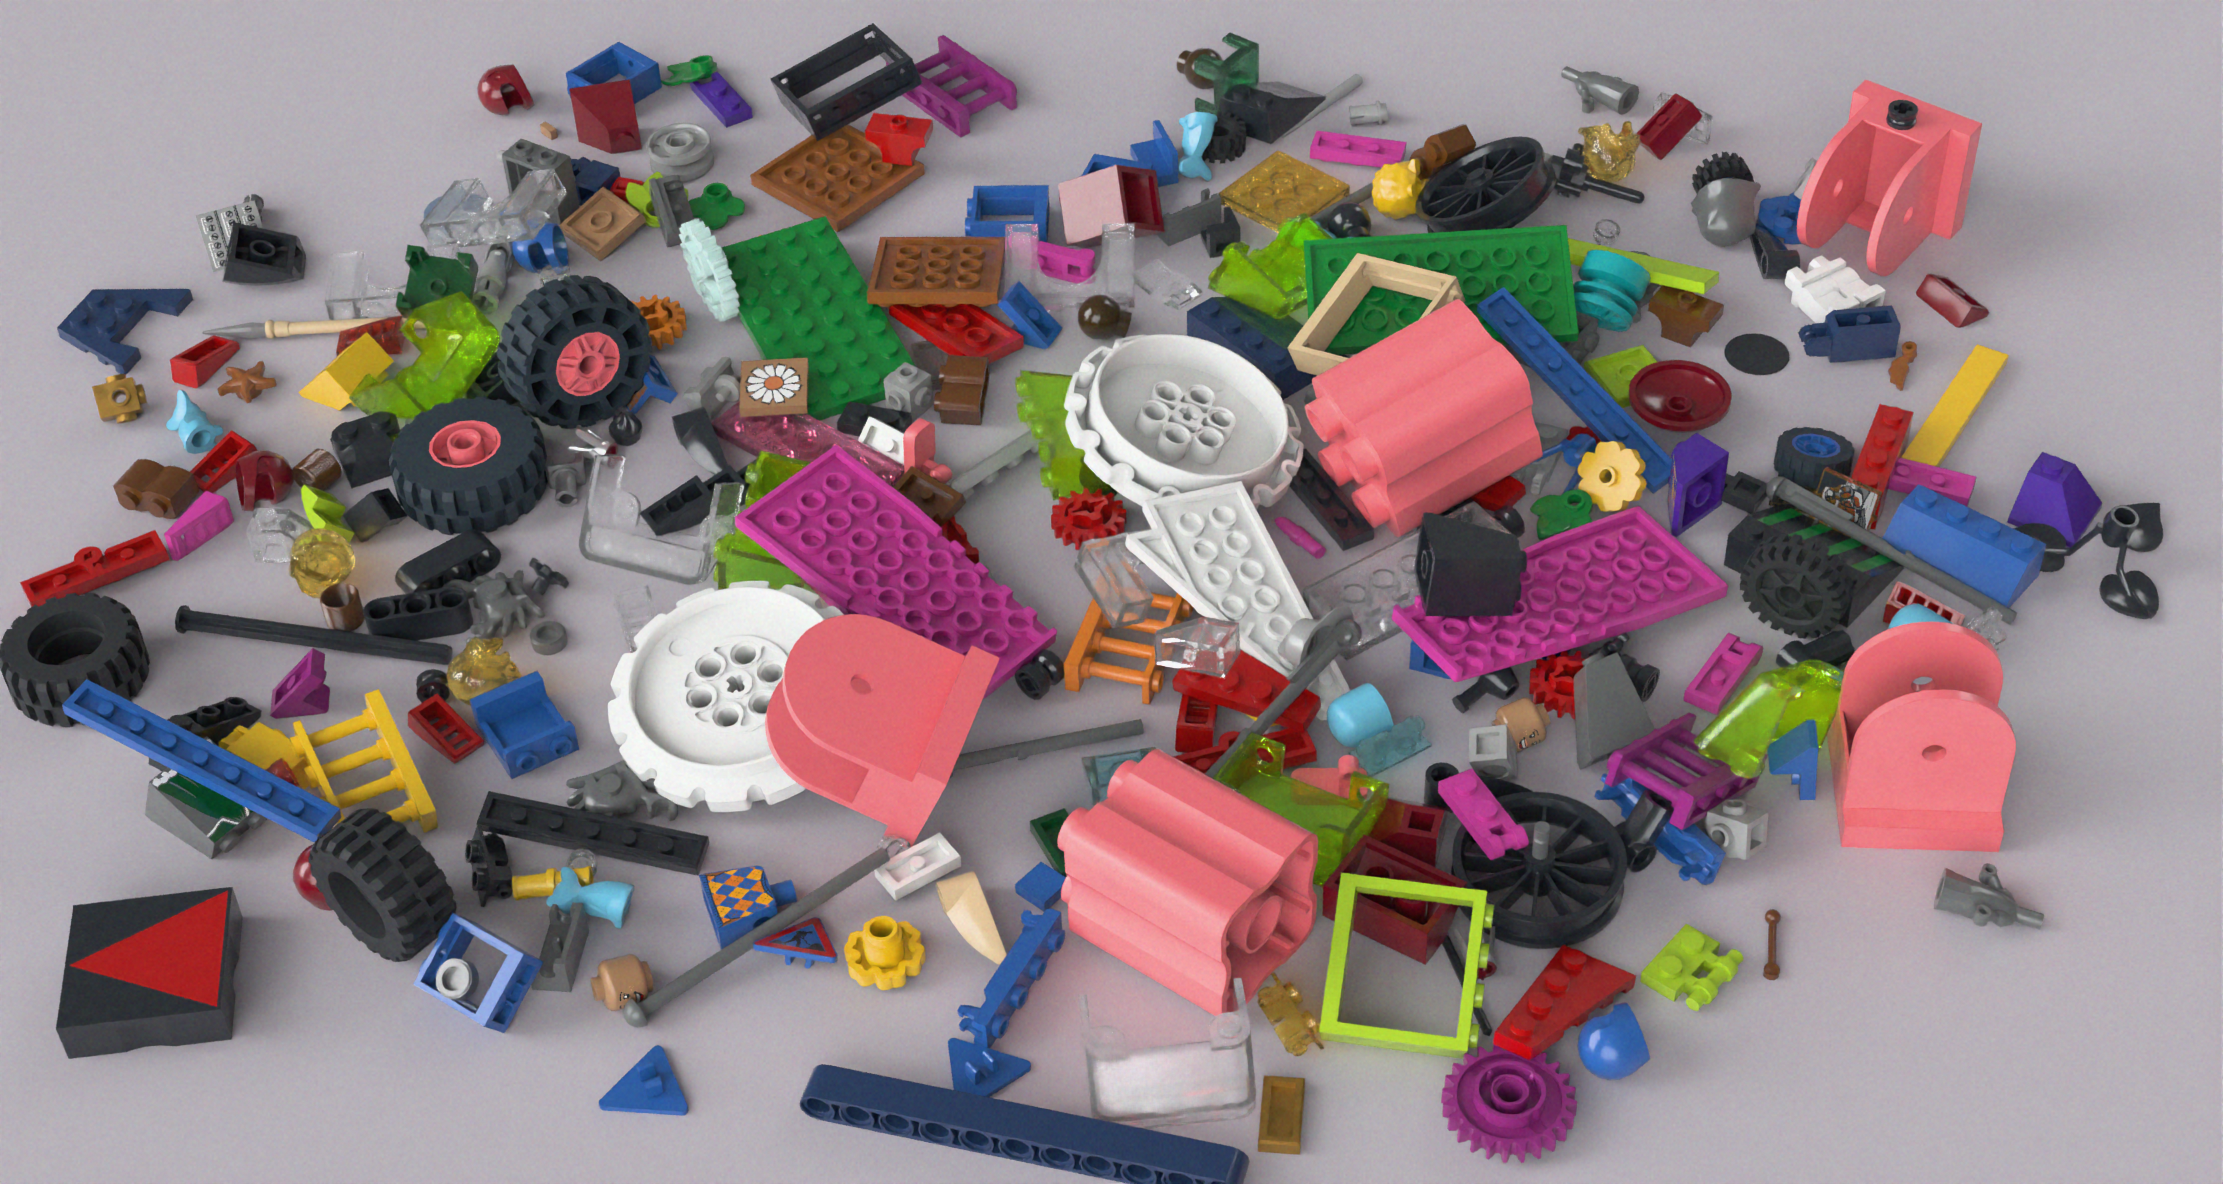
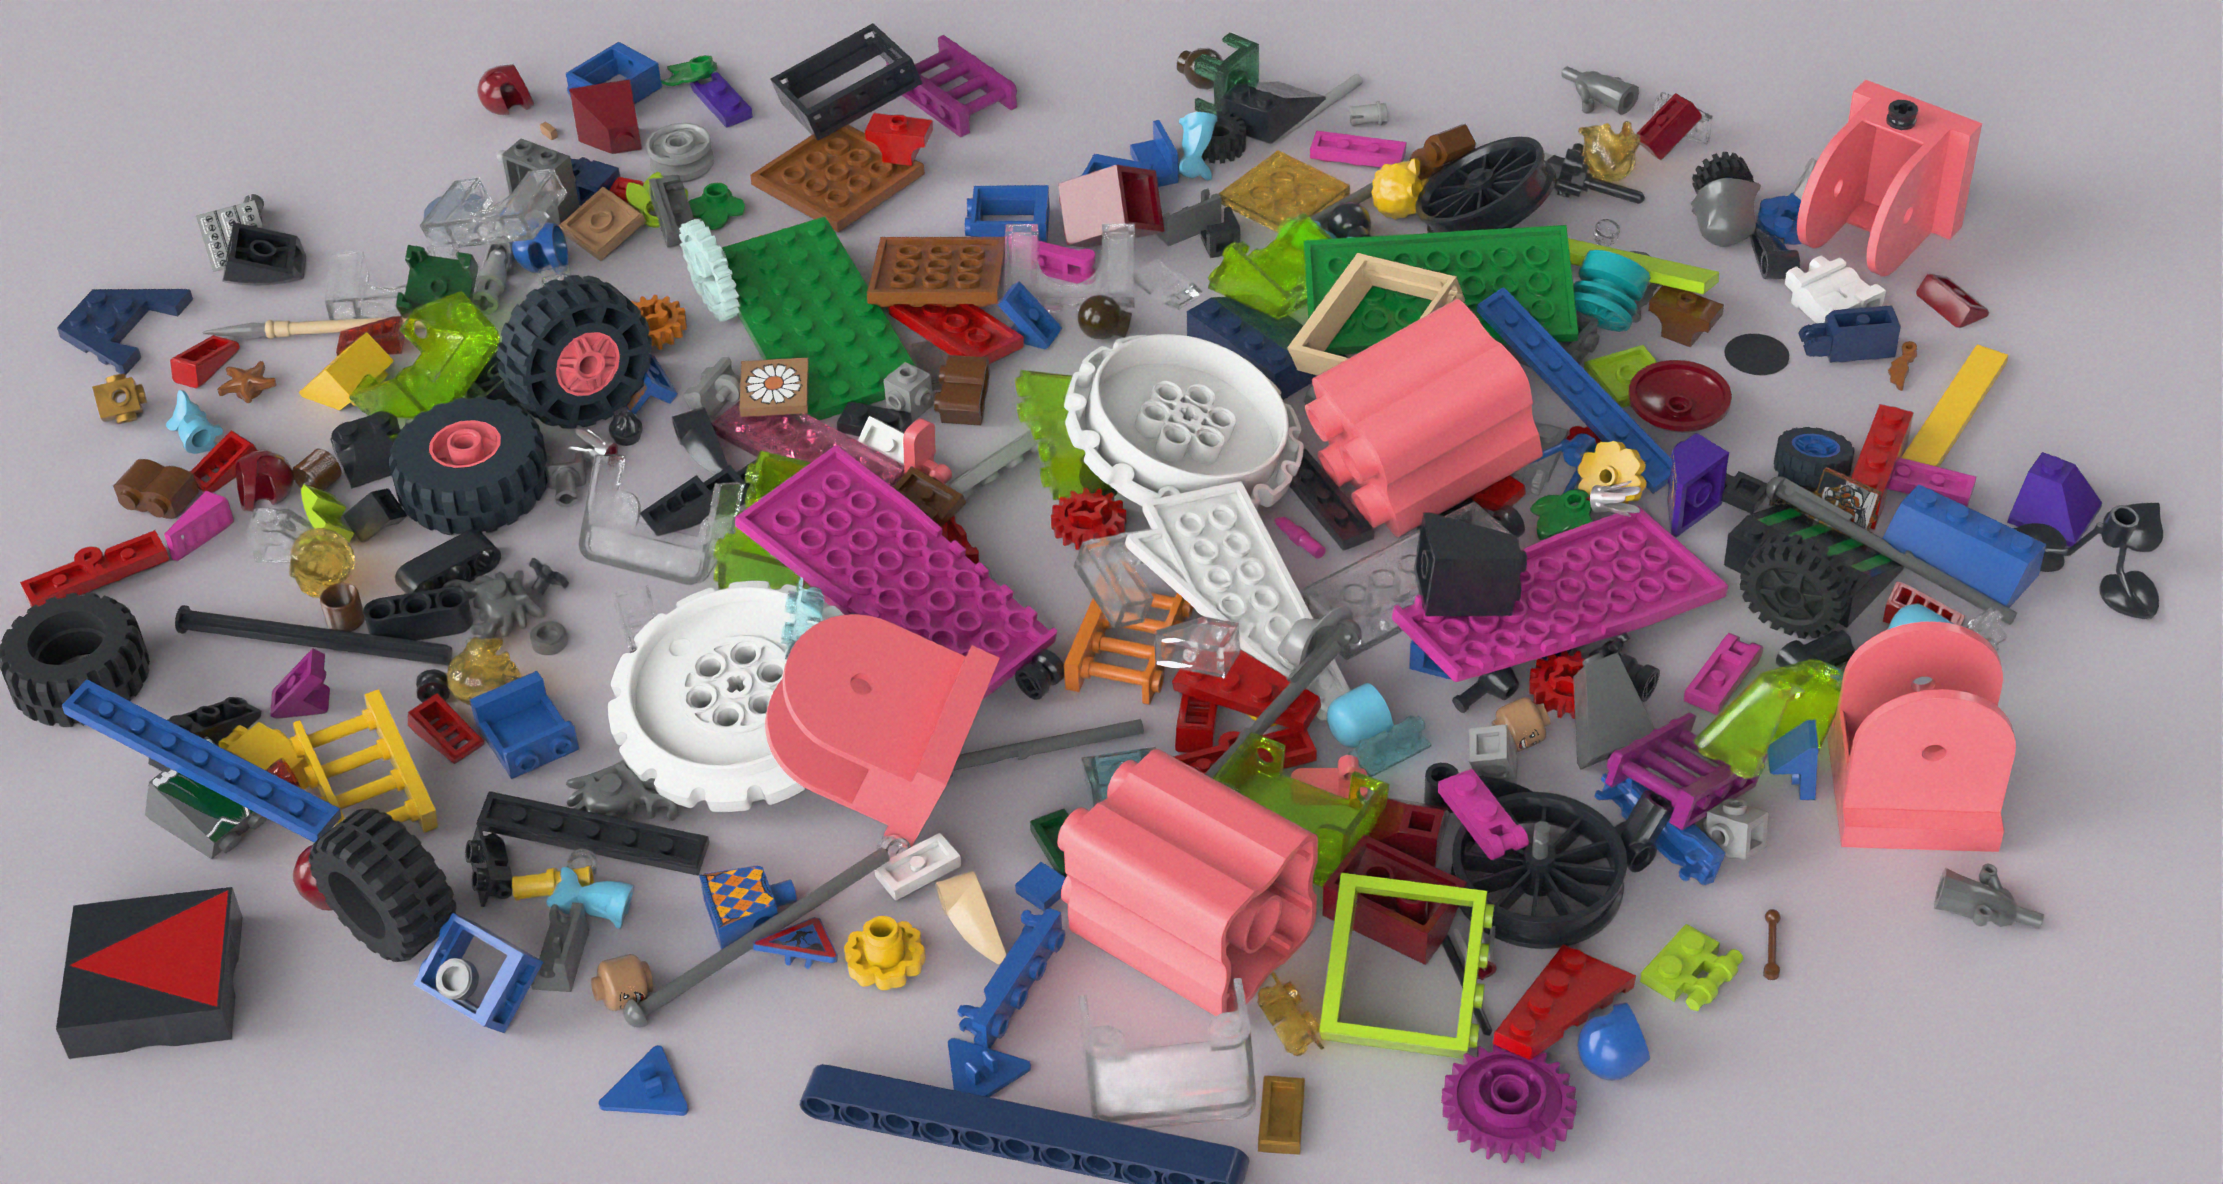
none -> clear light blue hinge [780,578,825,660]
none -> flat silver piece [1586,480,1641,517]

